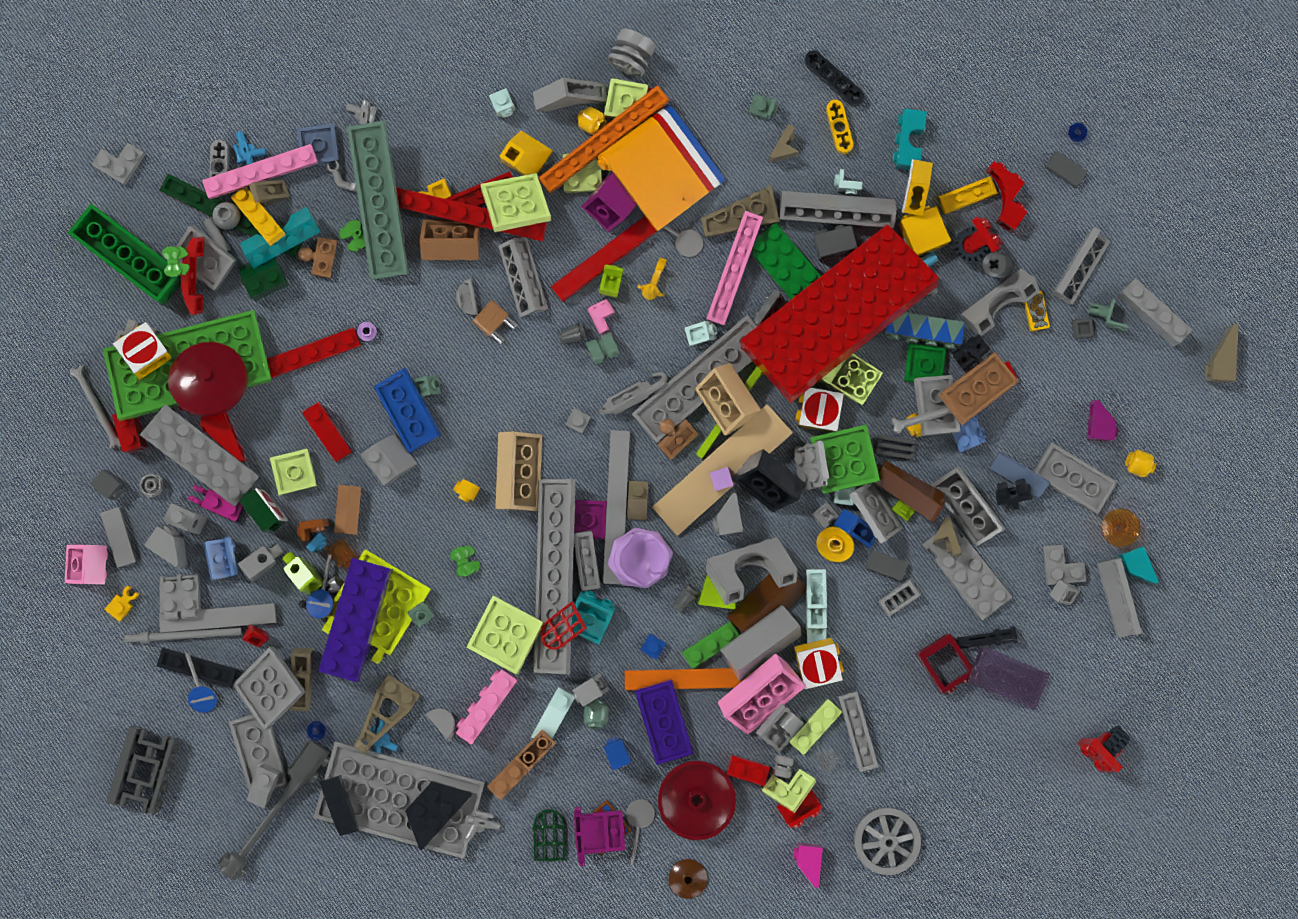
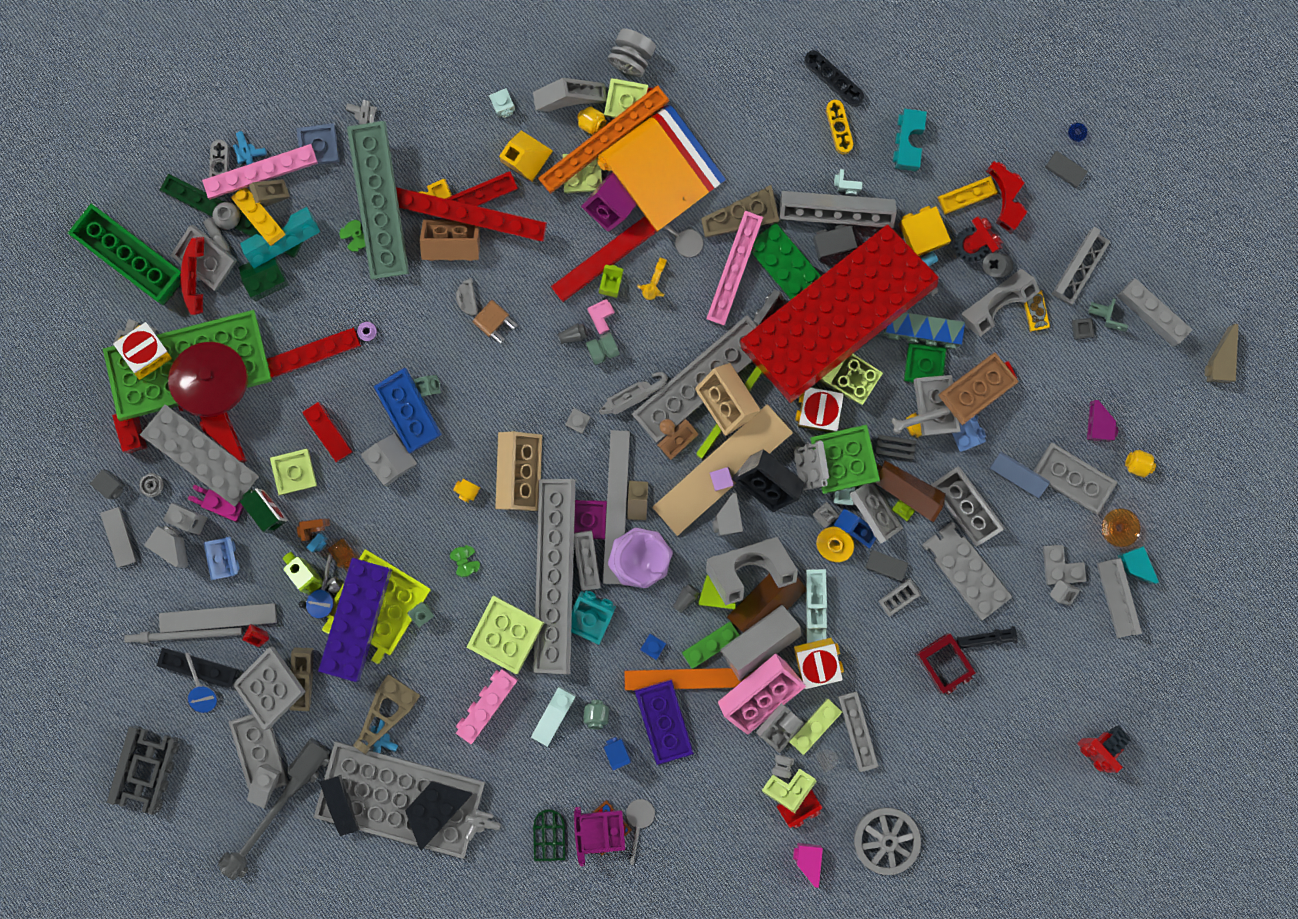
bright pink slope [65,545,108,584] -> none
light grey piece [69,366,121,450] -> none
light grey plate [91,143,146,185] -> none
yellow plate [104,586,140,622] -> none
light grey plate [160,572,201,620] -> none
bright green piece [162,246,190,277] -> none
light grey torso [238,543,283,583] -> none
medium nougat plate [298,237,337,279] -> none
clear blue plate [306,721,326,741] -> none
light grey arm [327,160,357,193] -> none
medium nougat piece [334,485,361,535] -> none
light grey tile [426,708,456,741] -> none
yellowish green plate [481,173,551,232] -> none
medium nougat slope [487,730,556,800] -> none
light grey fence [498,237,548,318] -> none
red window [541,602,587,650] -> none
light grey slope [573,673,609,706] -> none
dark red dish [658,760,736,840] -> none
reddish brown dish [669,859,707,899] -> none
light aqua bracket [685,321,717,346] -> none
red brick [726,754,770,786] -> none
sand green bracket [748,94,779,121] -> none
dark tan slope [768,124,799,163] -> none
yellow piece [902,159,933,216] -> none
dark tan slope [932,516,962,558] -> none
black hips [953,334,990,372] -> none
clear purple tile [967,646,1049,710] -> none
black hips [995,478,1032,511] -> none

